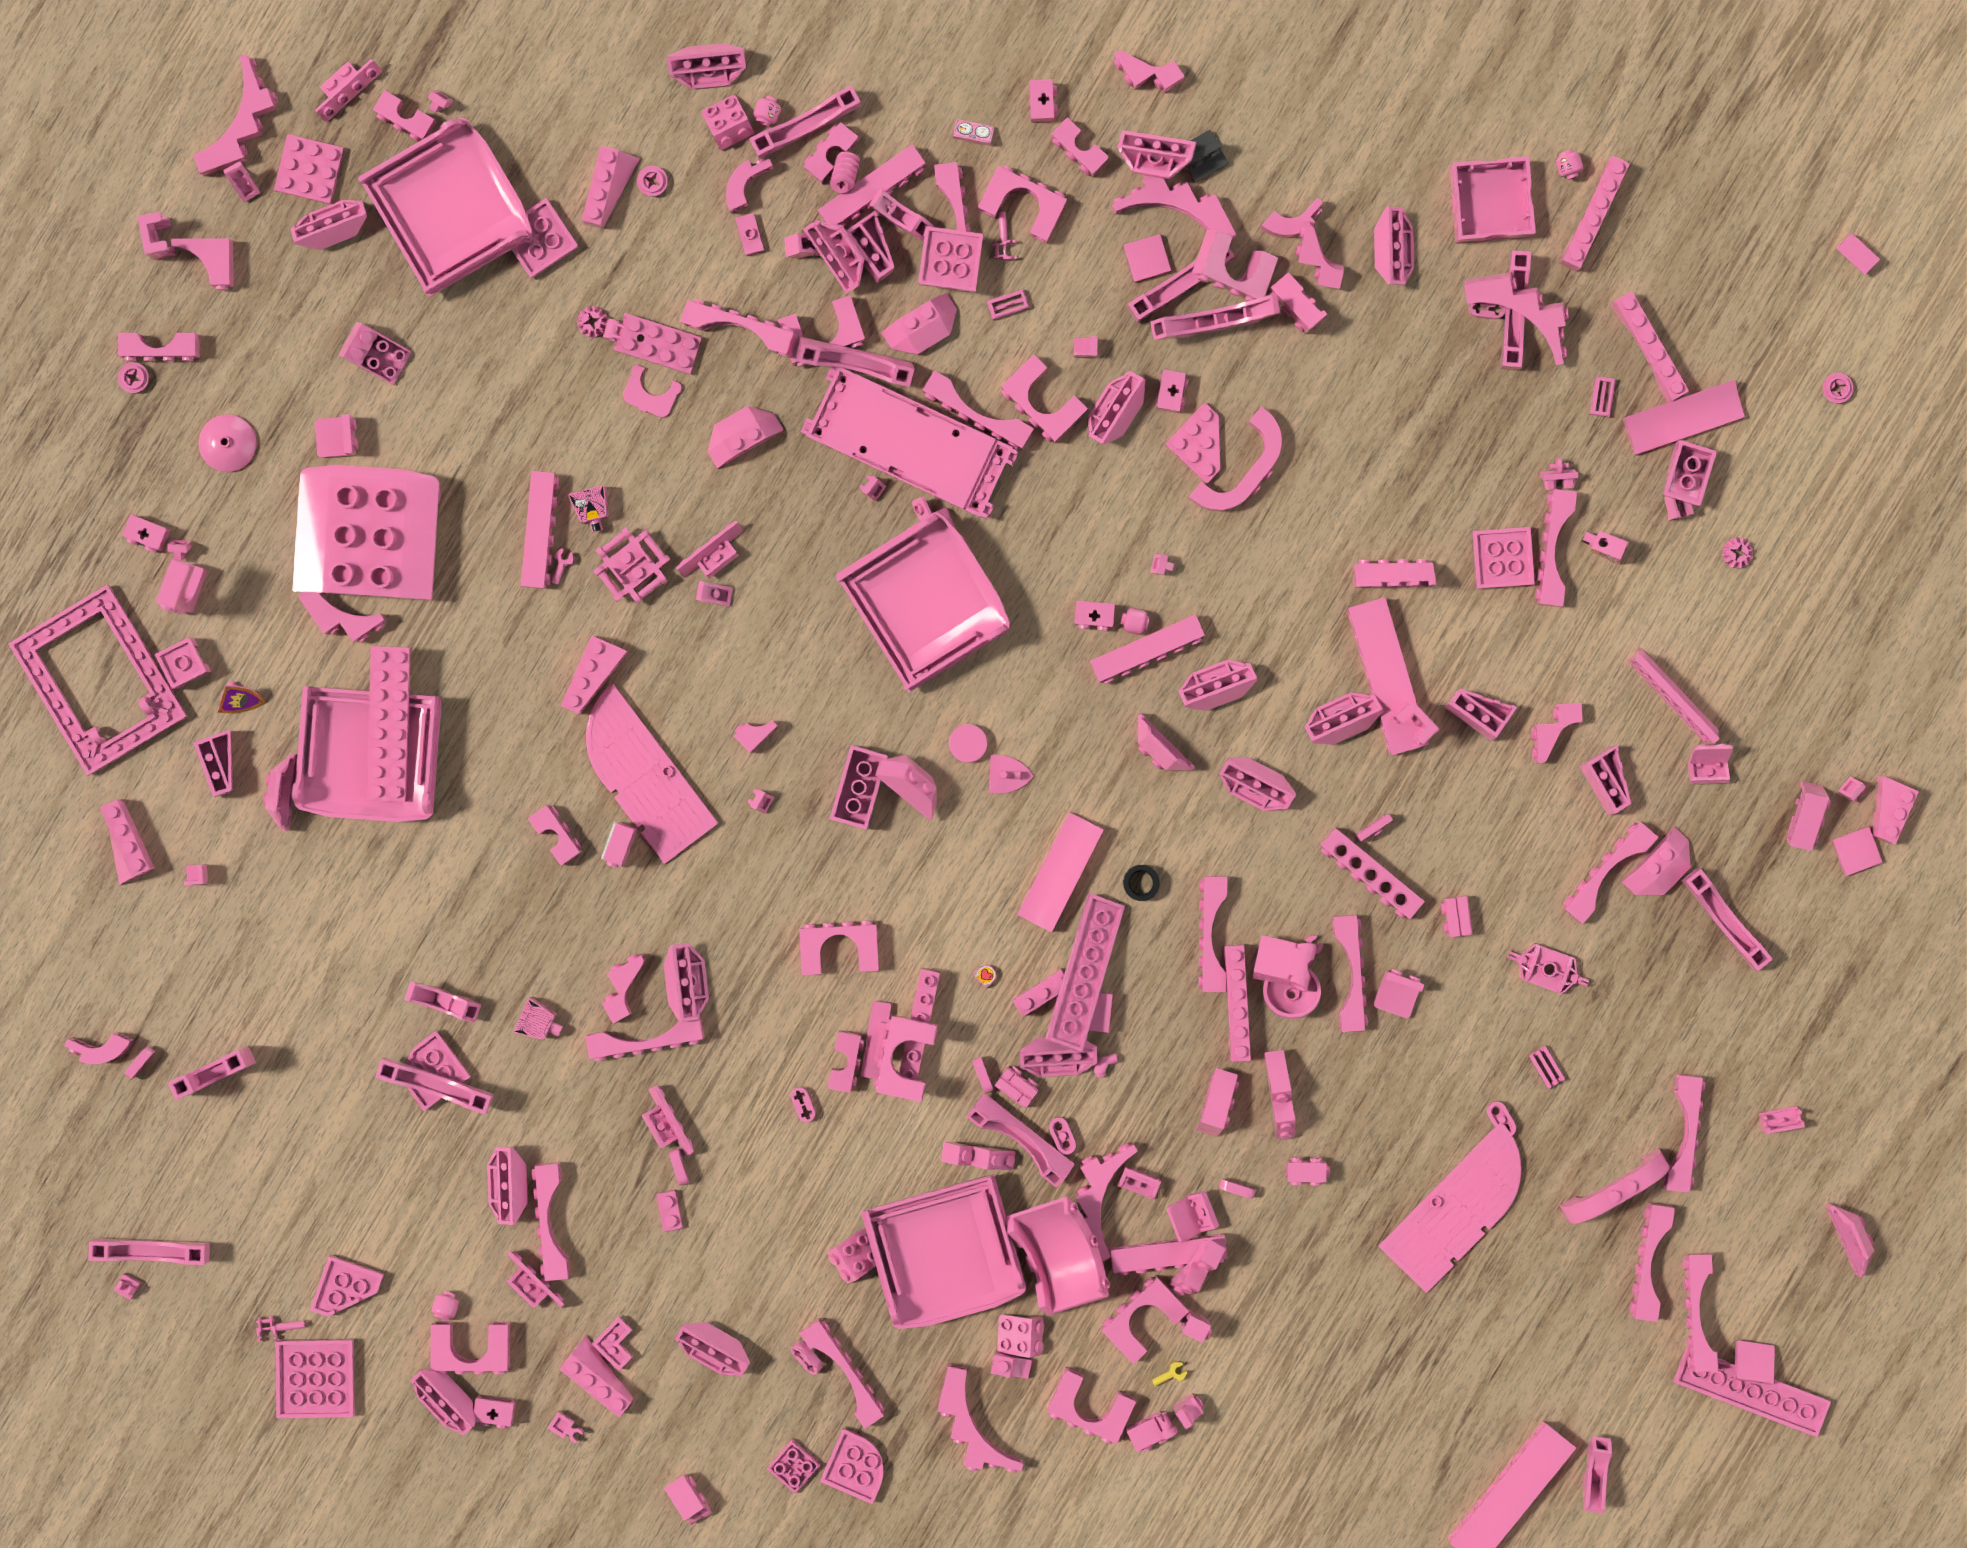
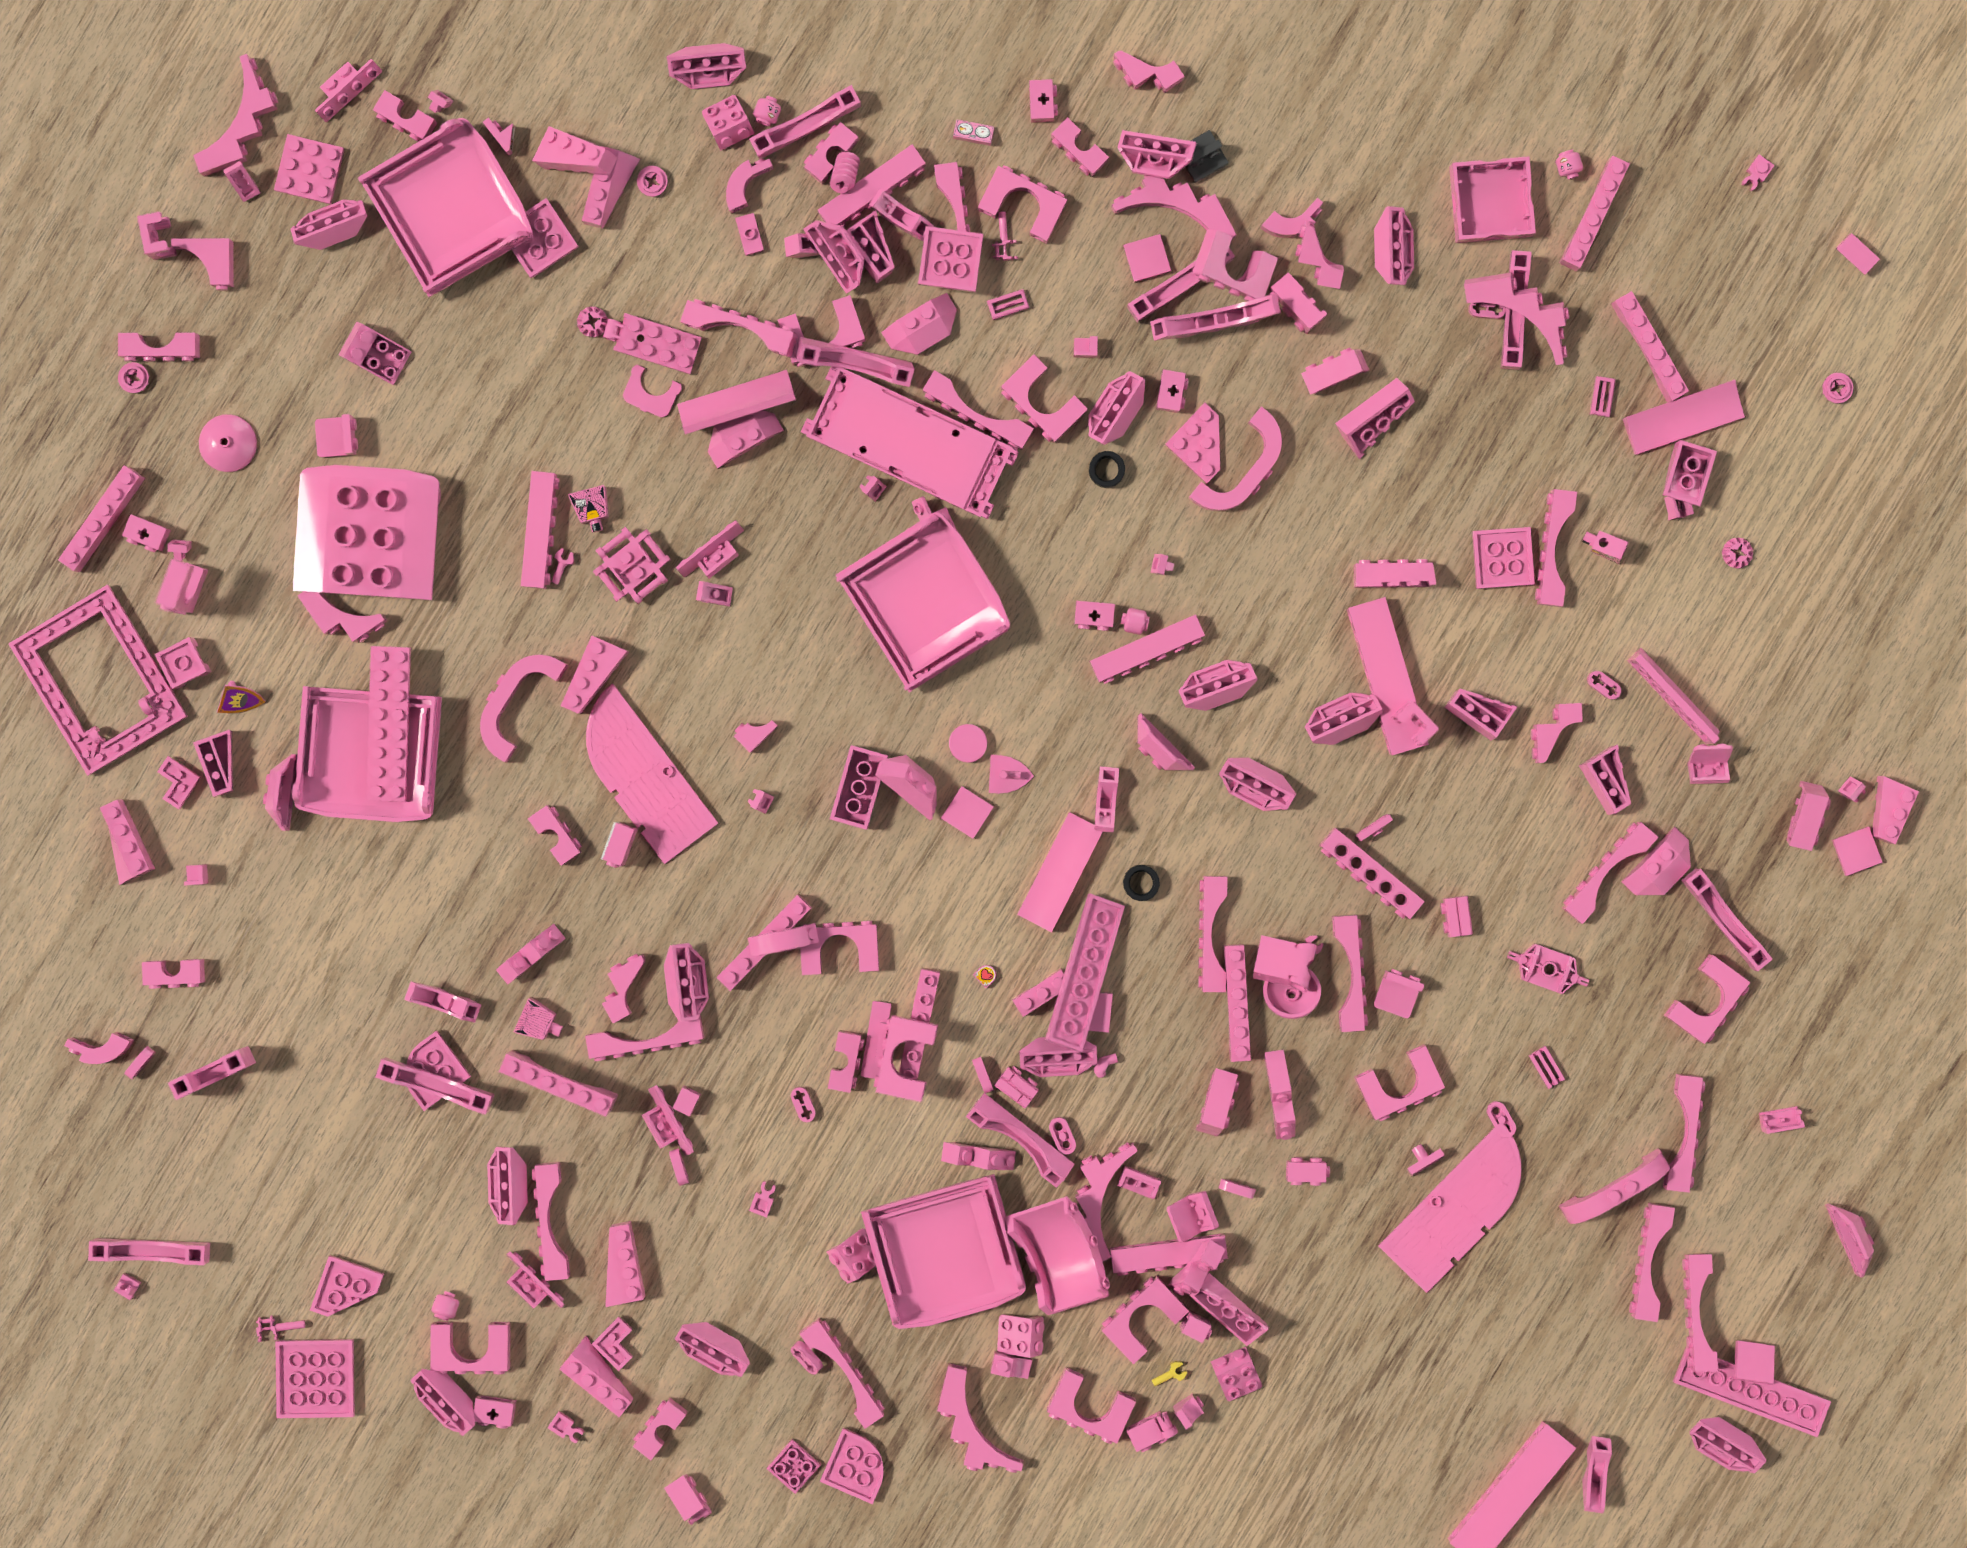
bright pink plate [656,1190,683,1232] -> none
bright pink hips [1540,458,1578,490] -> none
none -> bright pink brick [58,465,145,572]
none -> bright pink arch [142,959,205,989]
none -> bright pink plate [157,756,201,809]
none -> bright pink arch [480,655,569,763]
none -> bright pink slope [483,117,515,156]
none -> bright pink arch [496,924,566,985]
none -> bright pink arch [499,1050,618,1117]
none -> bright pink wedge [532,126,618,175]
none -> bright pink wedge [606,1221,646,1307]
none -> bright pink arch [633,1398,688,1460]
none -> bright pink panel [673,1086,701,1117]
none -> bright pink arch [677,370,796,434]
none -> bright pink arch [716,894,812,991]
none -> bright pink arch [748,923,819,956]
none -> bright pink plate [749,1181,776,1218]
none -> bright pink tile [941,786,994,839]
none -> black tyre [1089,451,1125,488]
none -> bright pink arch [1094,766,1119,832]
none -> bright pink wedge [1190,1273,1269,1346]
none -> bright pink bracket [1210,1346,1262,1401]
none -> bright pink wedge [1301,348,1369,395]
none -> bright pink wedge [1335,378,1415,459]
none -> bright pink arch [1354,1045,1445,1121]
none -> bright pink tile [1408,1144,1445,1177]
none -> bright pink beam [1587,671,1621,700]
none -> bright pink arch [1664,954,1750,1044]
none -> bright pink wedge [1690,1417,1766,1473]
none -> bright pink plate [1741,155,1775,191]

